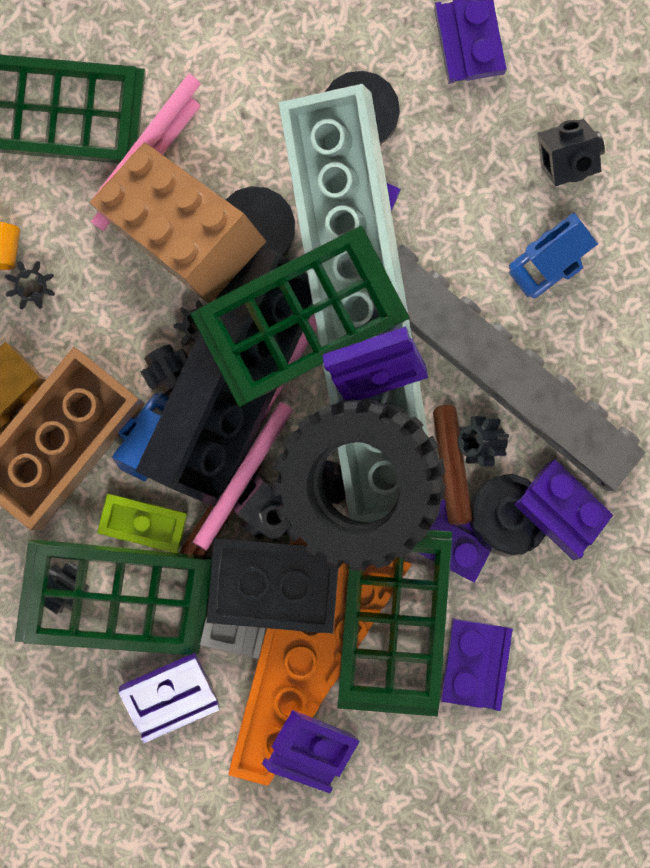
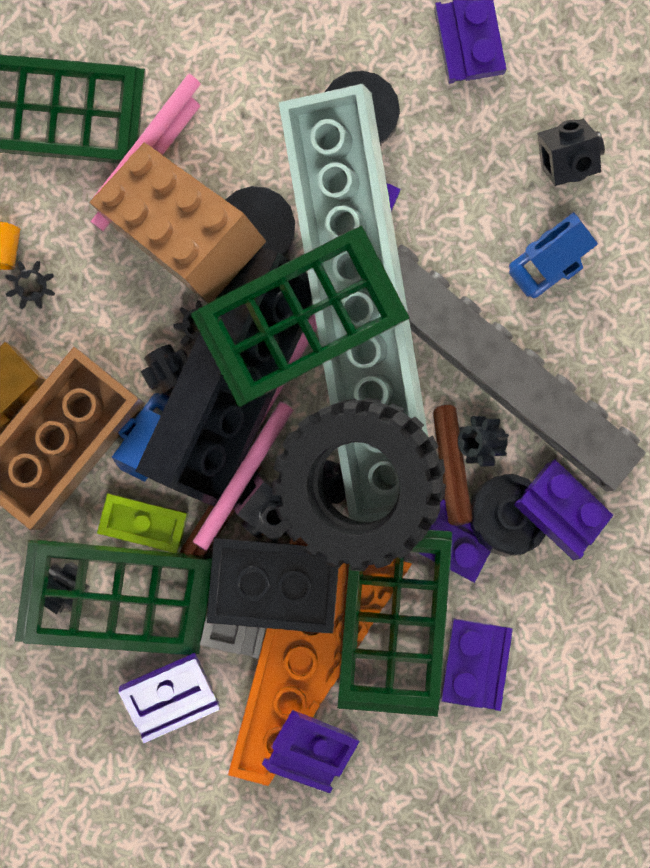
dark purple plate [323,326,428,401] -> none

